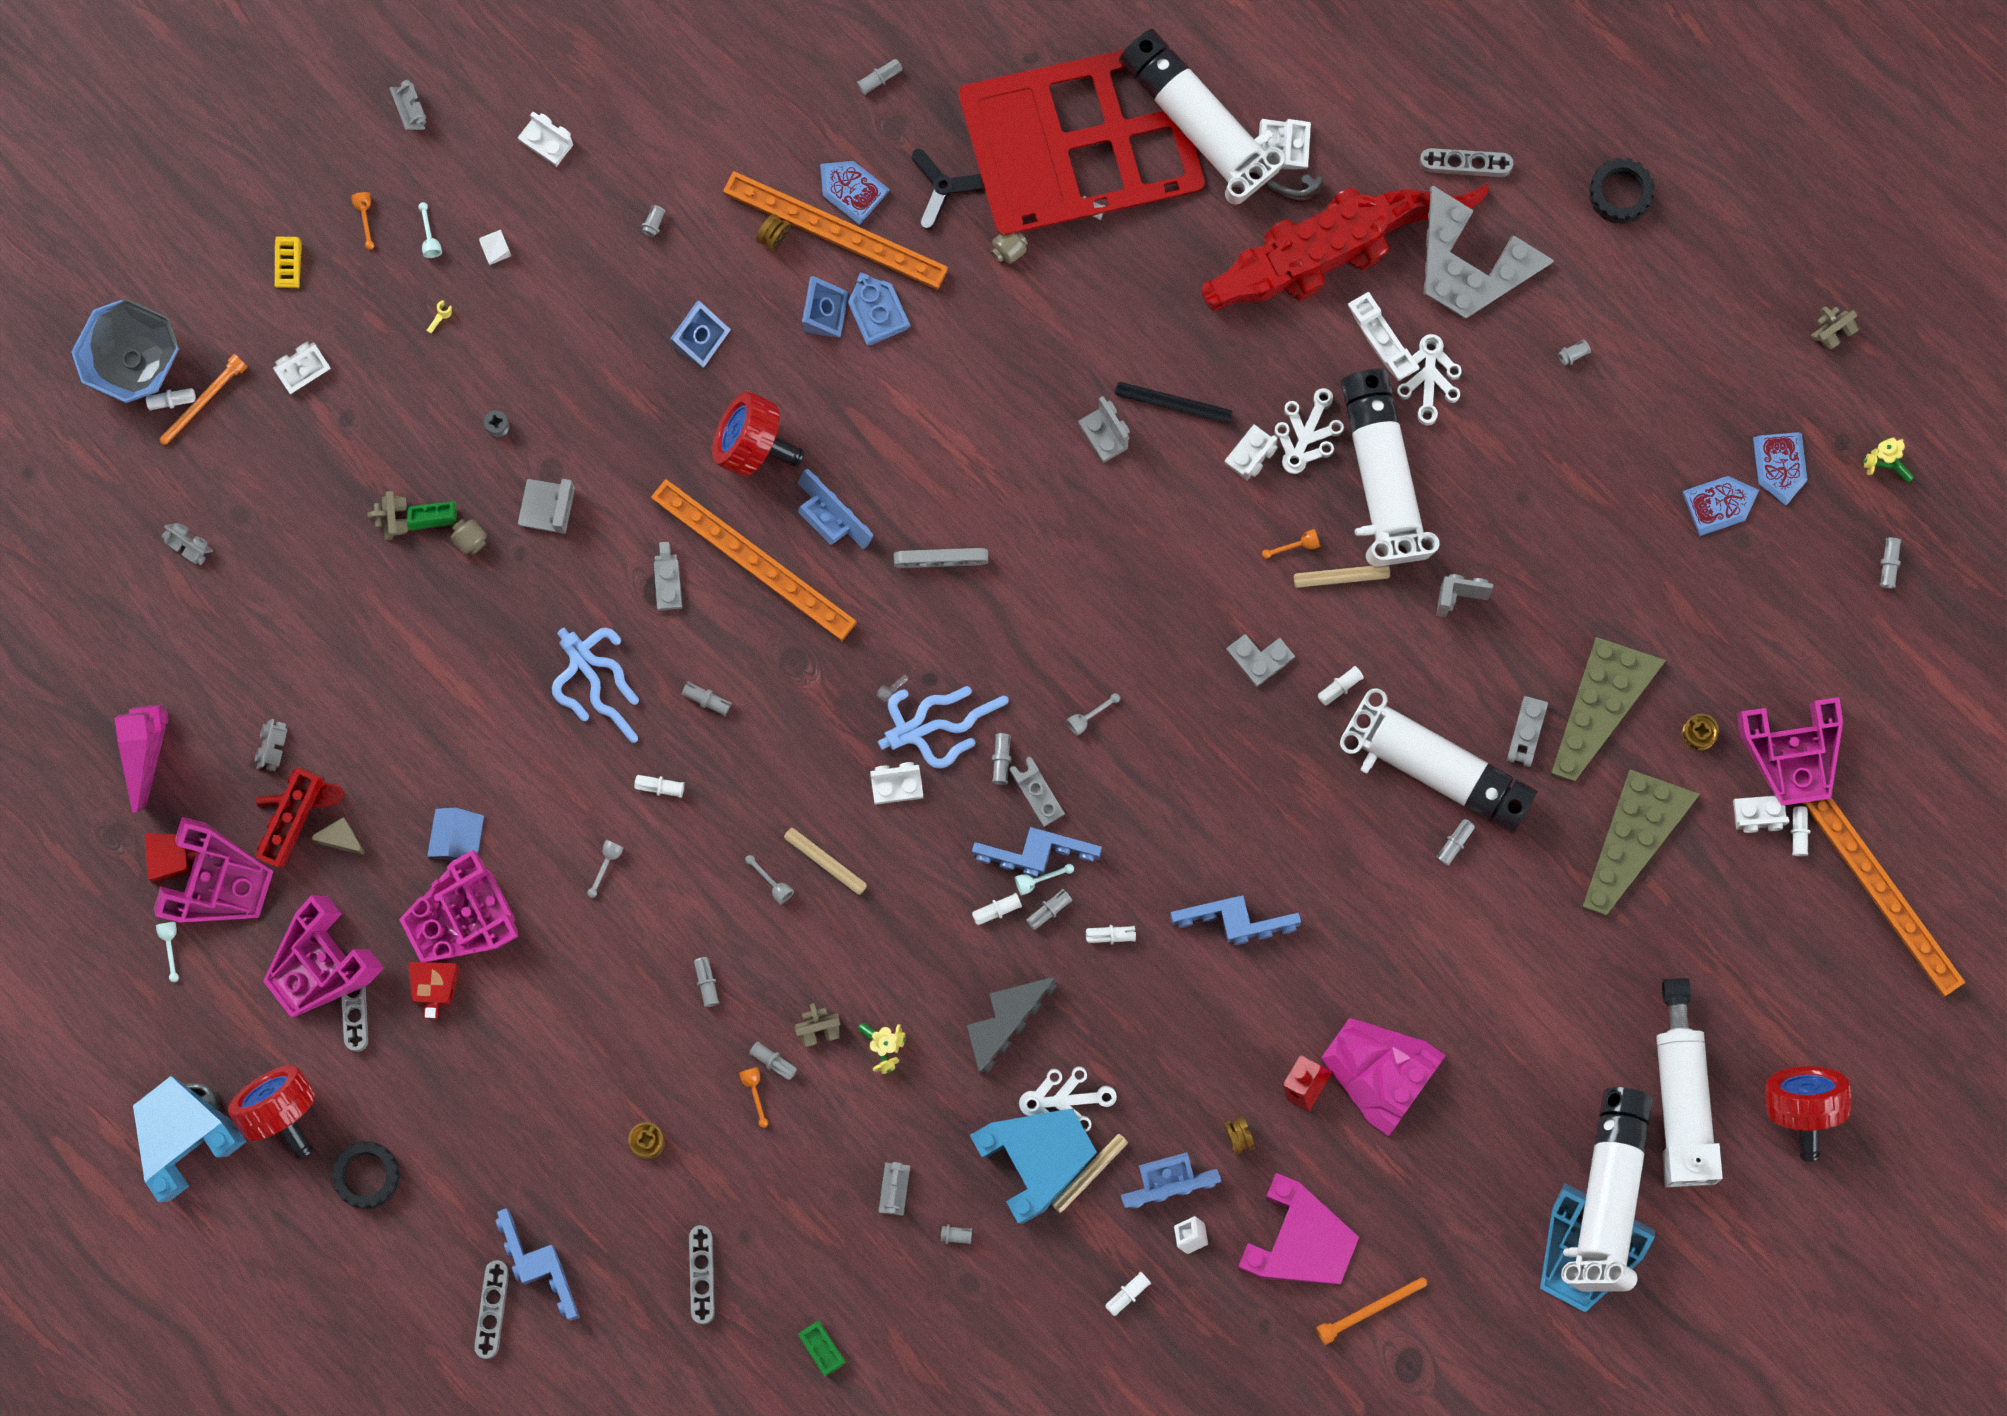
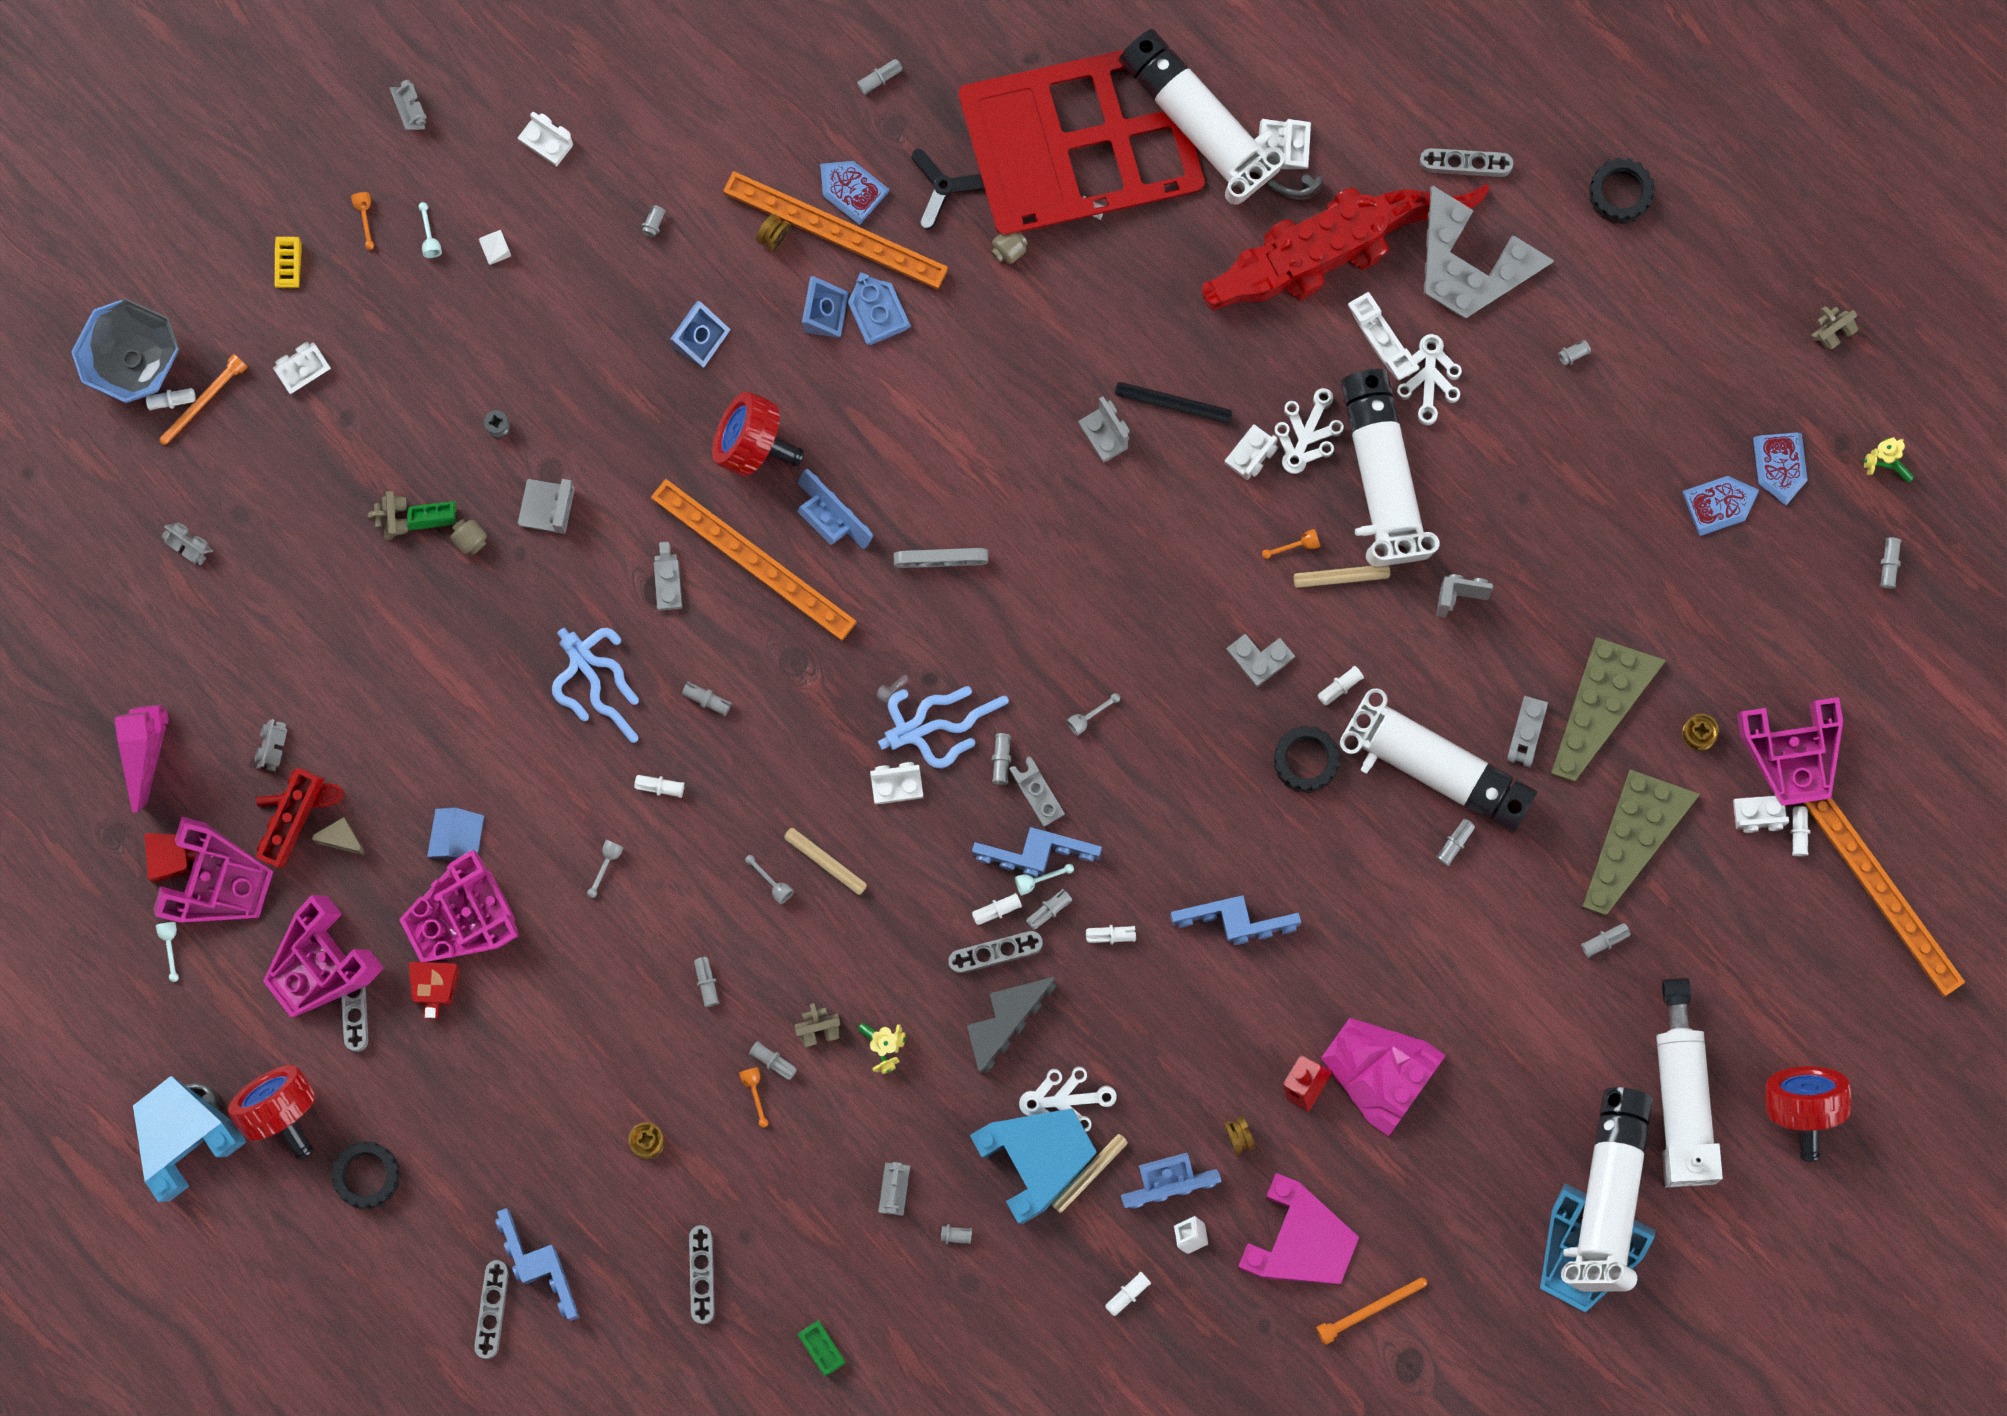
light yellow hand [427,301,452,334] -> none
none -> light grey beam [948,931,1043,974]
none -> black tyre [1274,725,1340,793]
none -> light grey axle [1581,923,1631,958]

